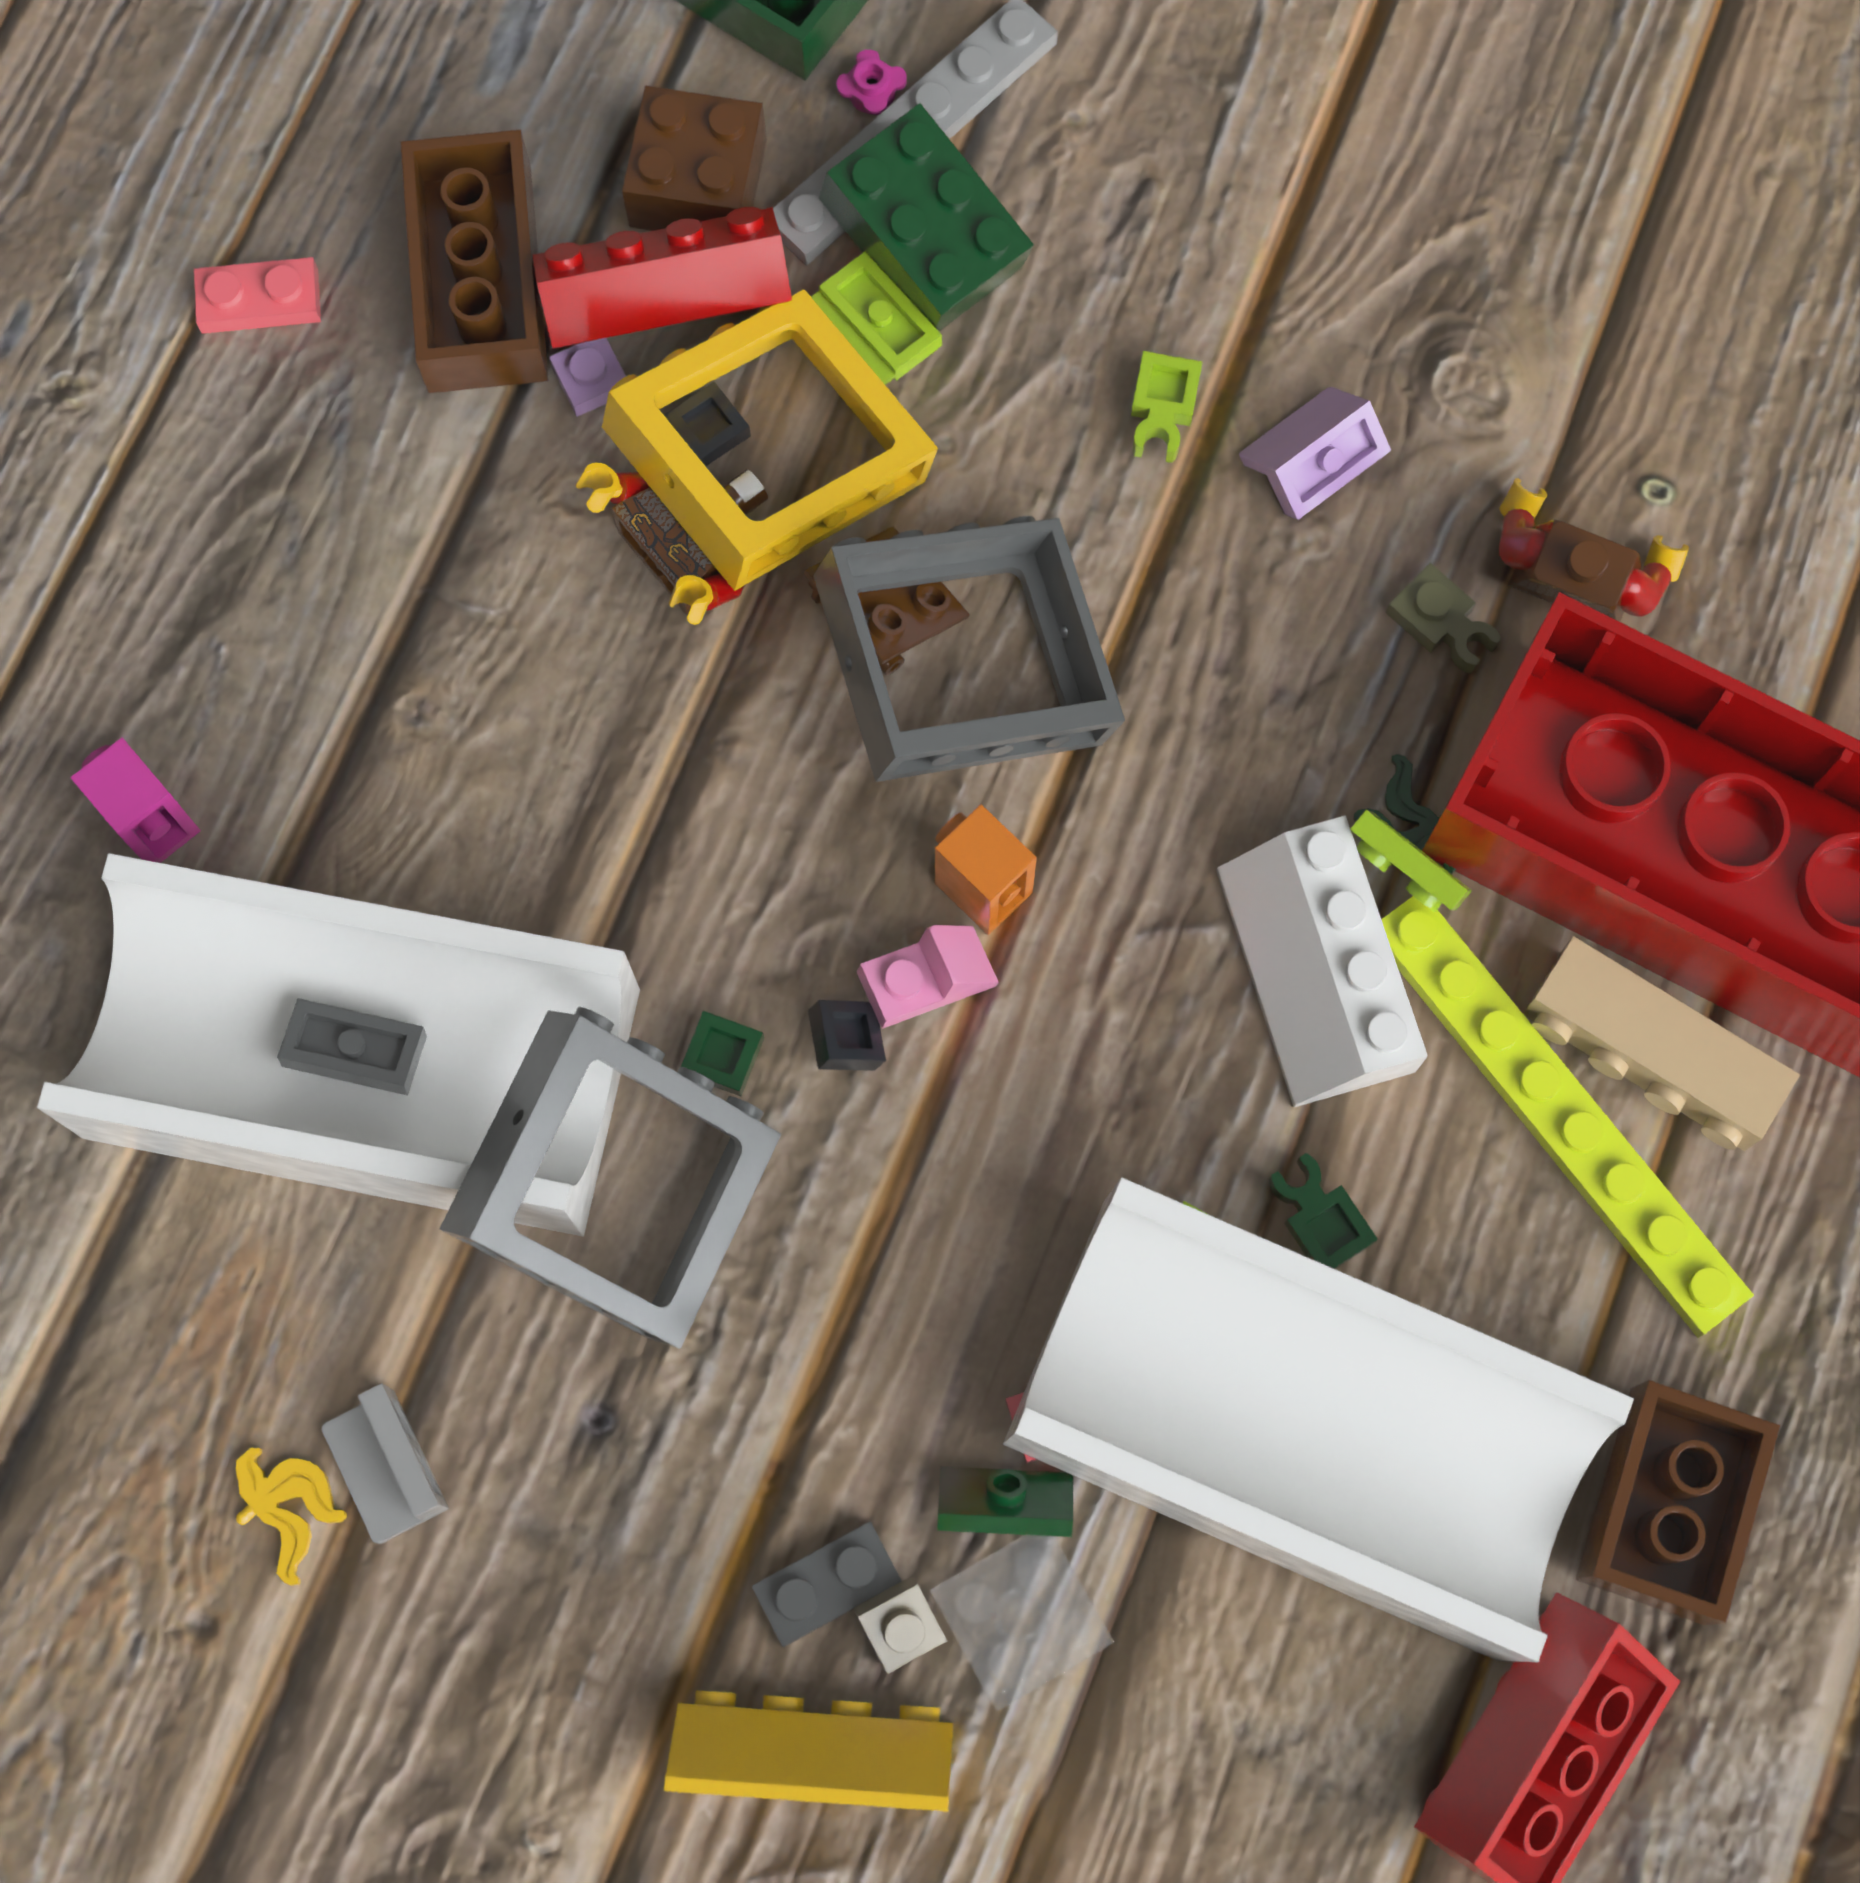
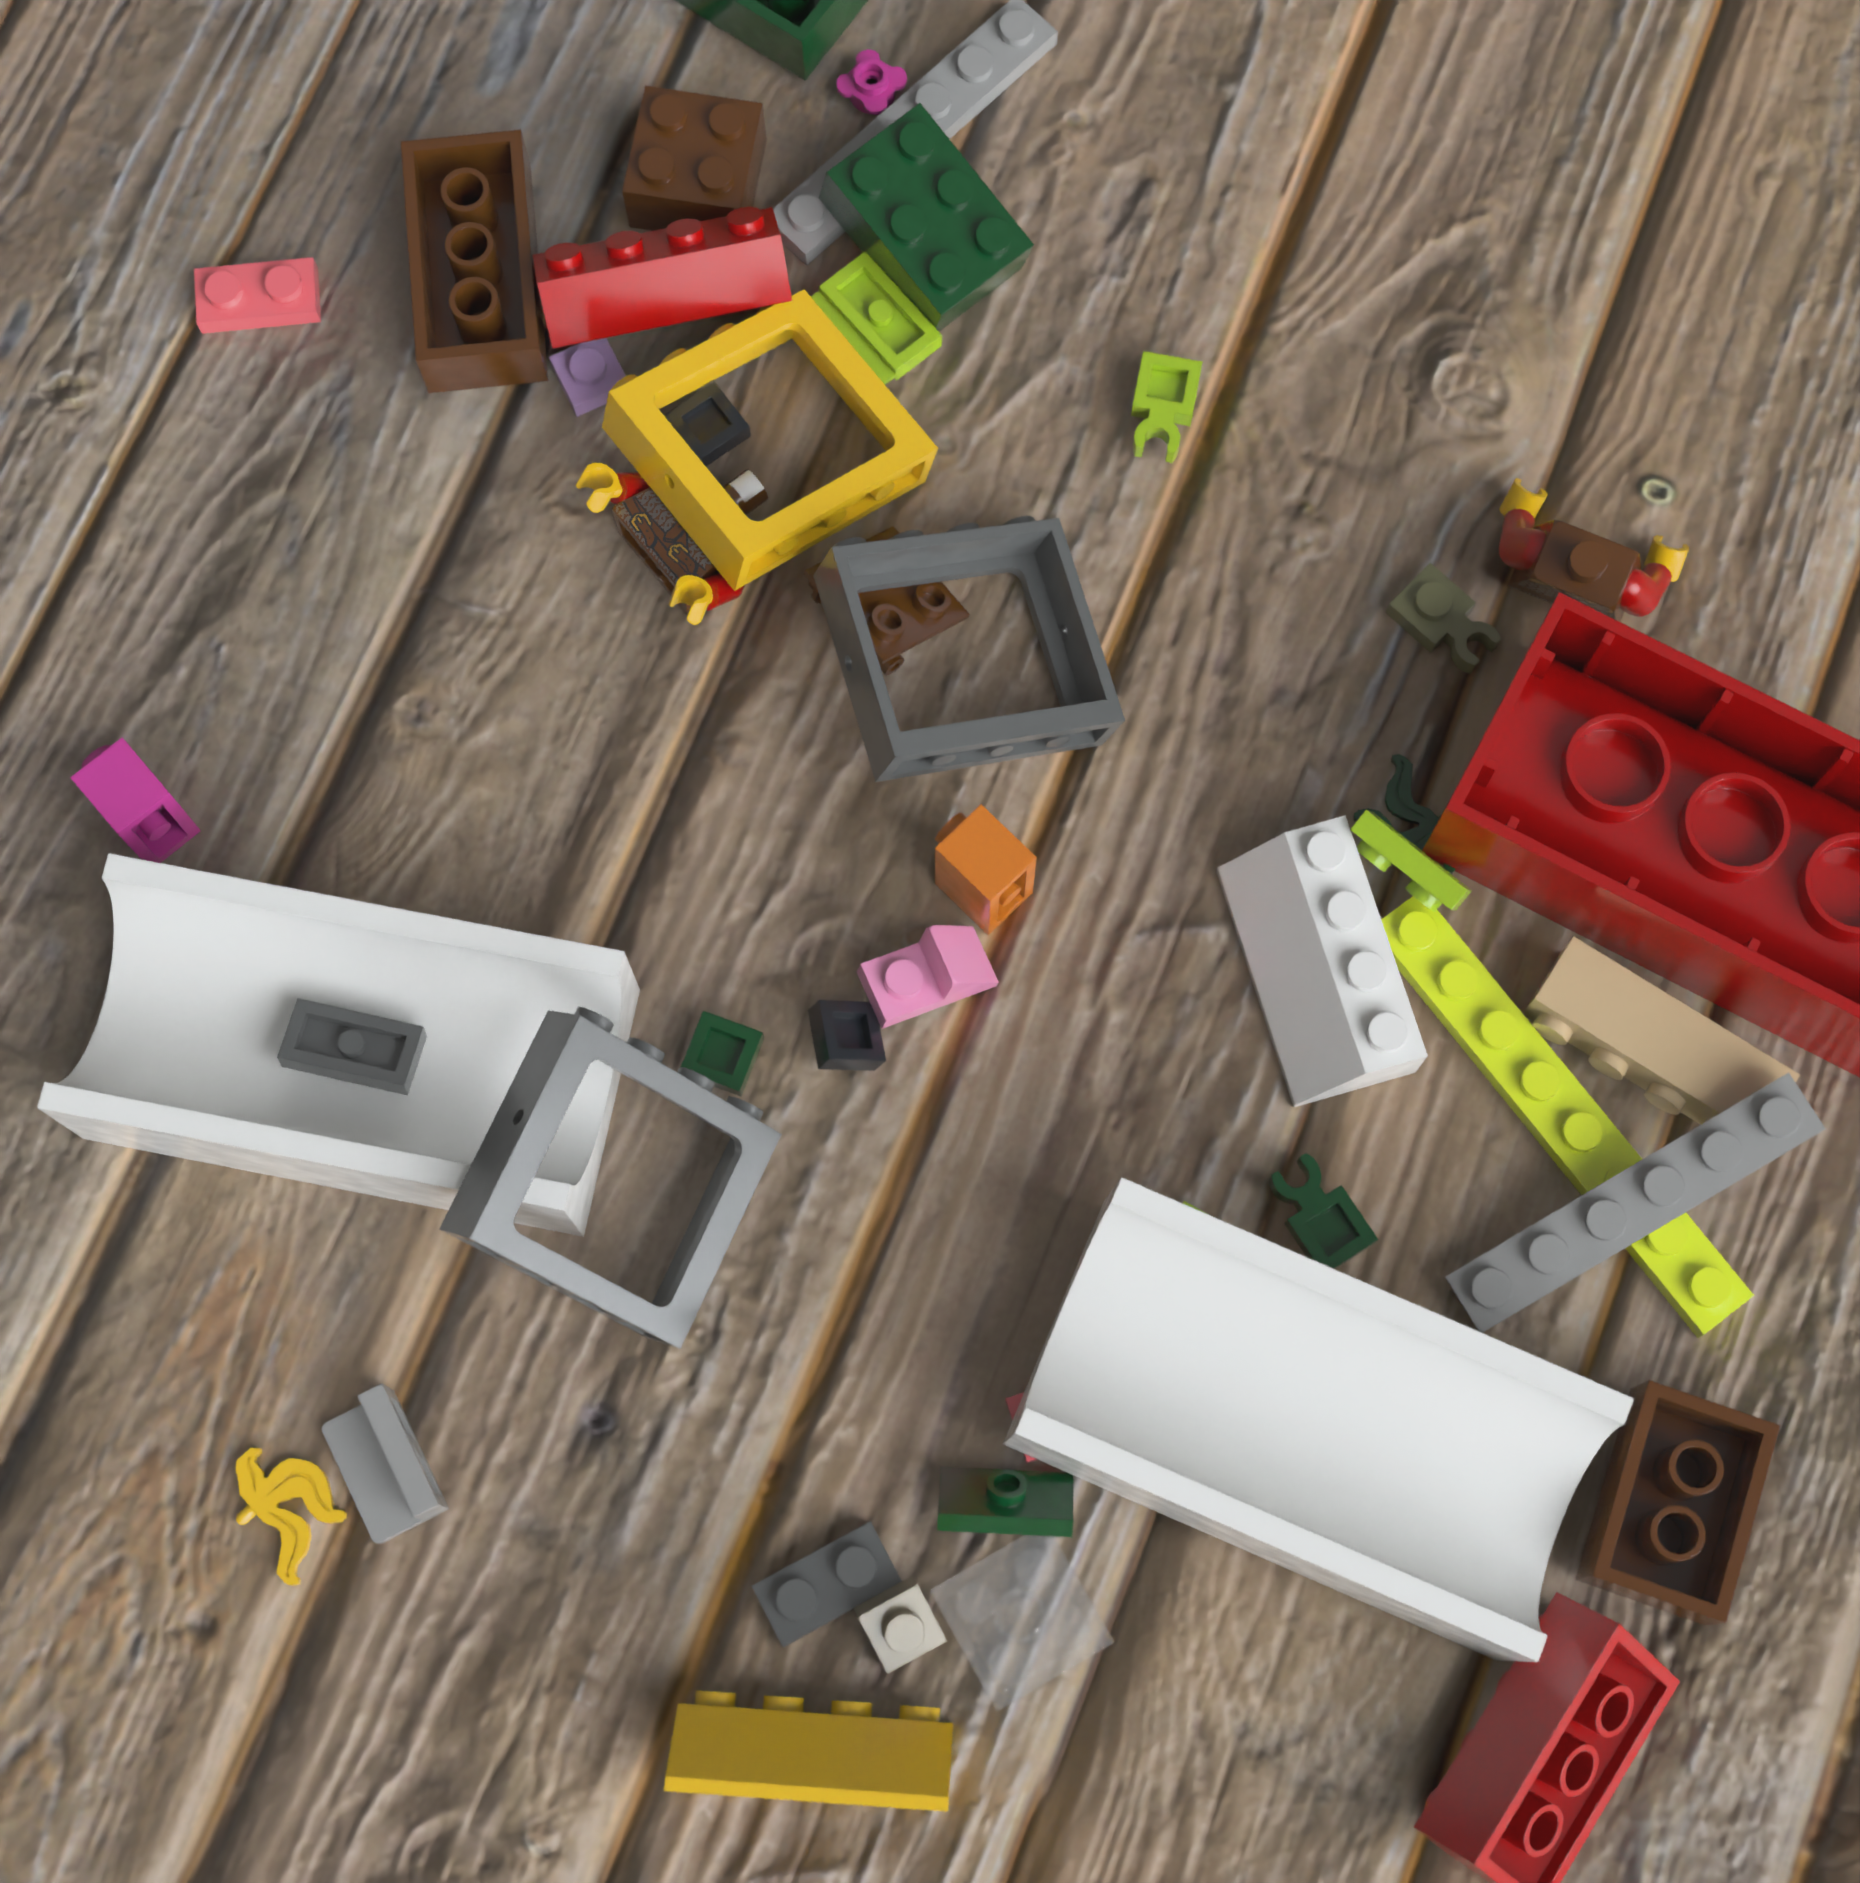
lavender panel [1239,387,1391,520] -> none
none -> light grey plate [1445,1072,1826,1333]

